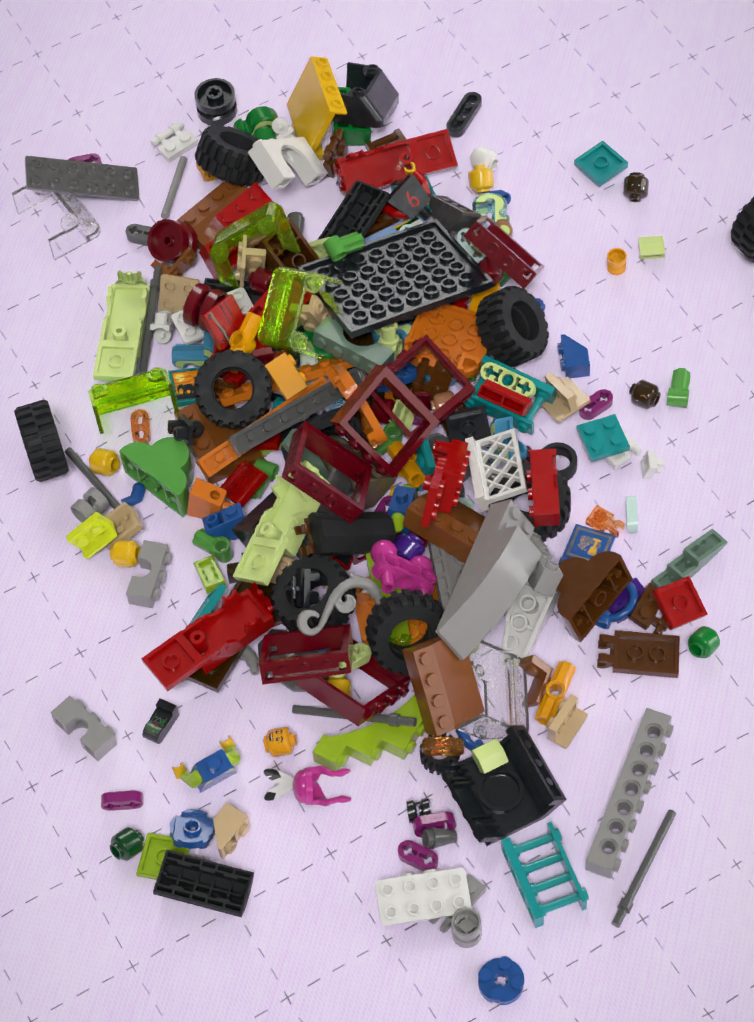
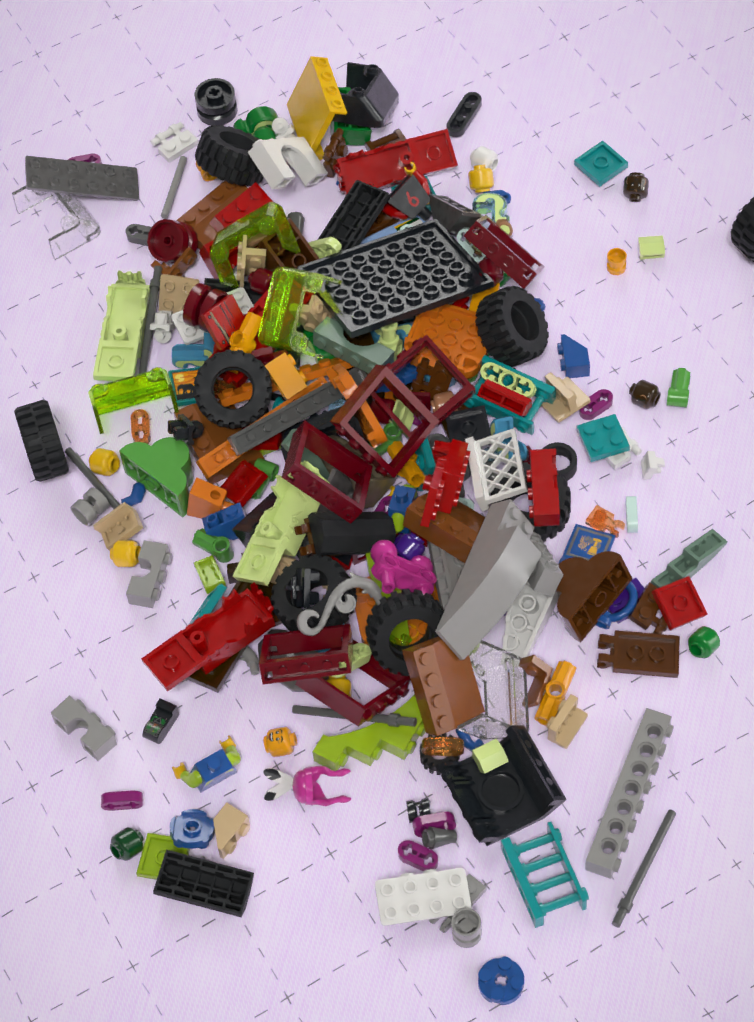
neon yellow bracket [66,512,117,559] -> none
bright green piece [323,232,365,262] -> none

